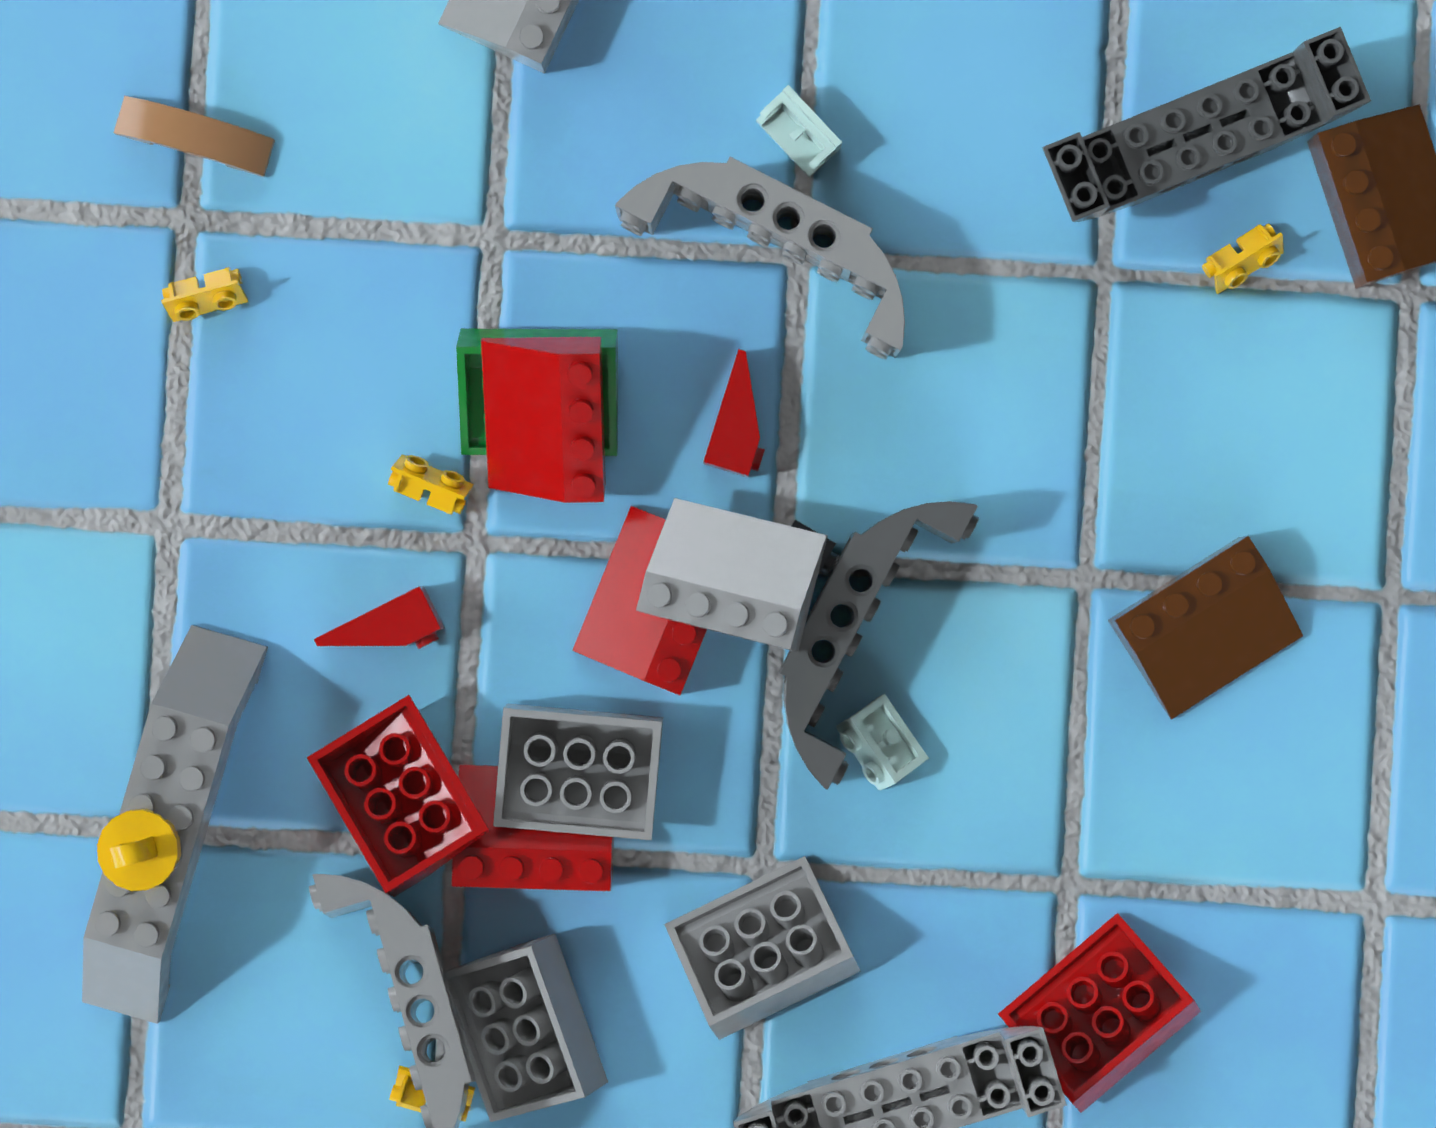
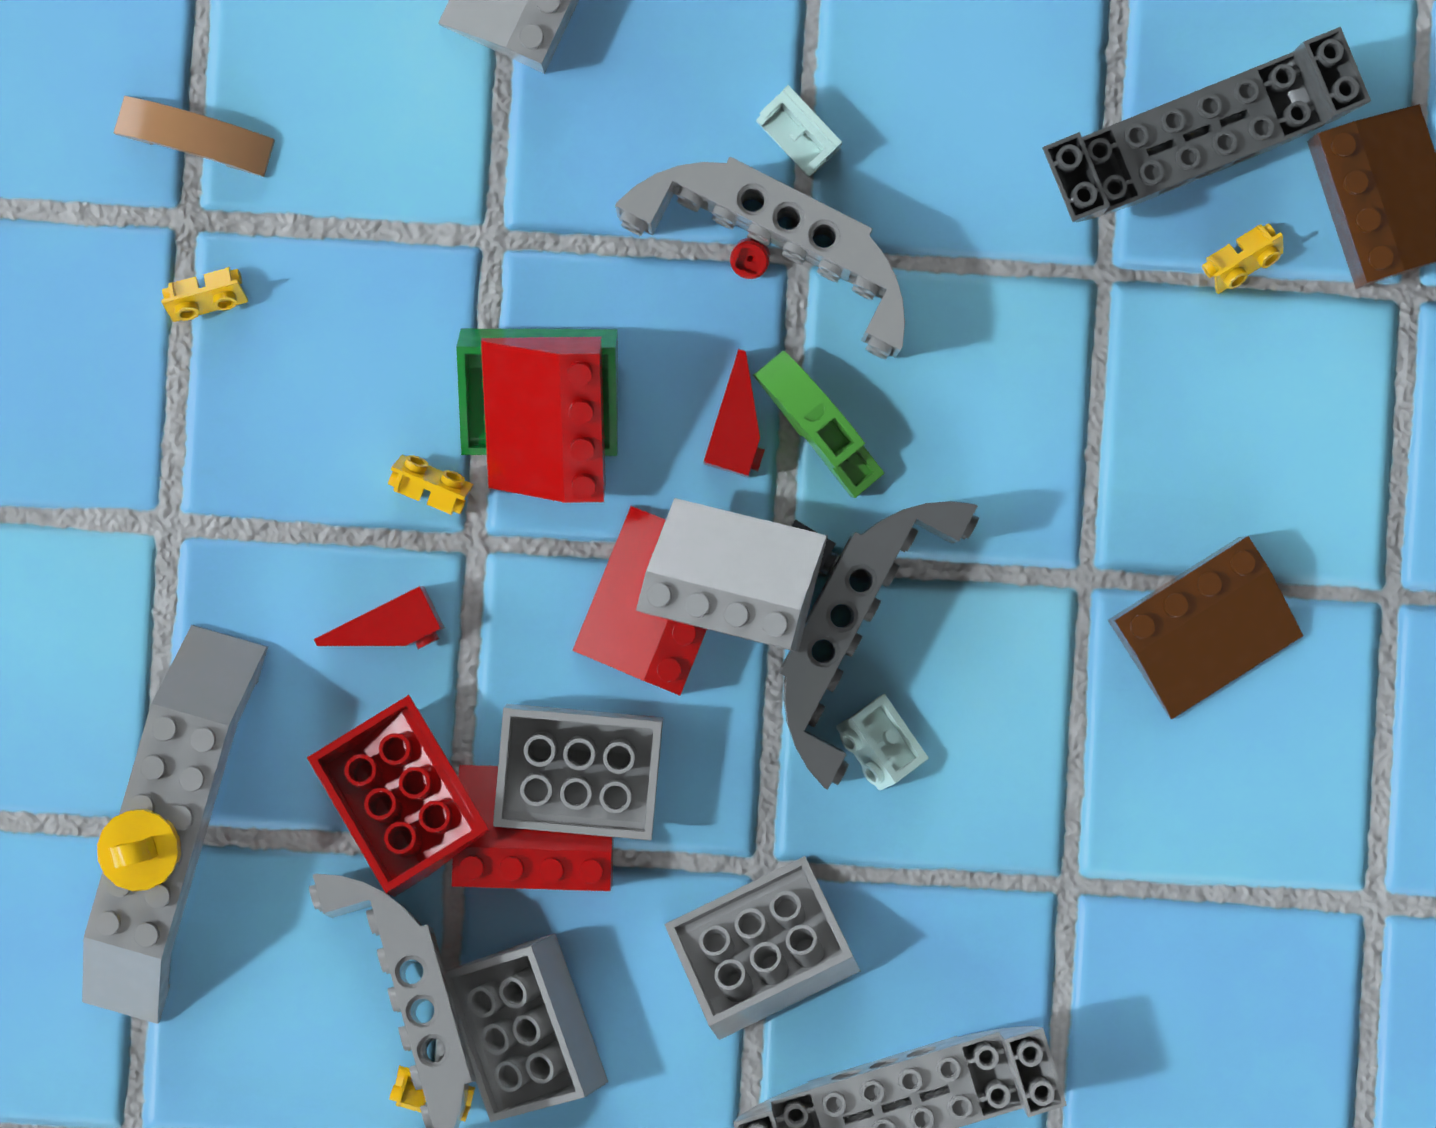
red slope [998,913,1201,1113] -> none
none -> red tile [730,238,770,279]
none -> bright green slope [753,350,885,498]

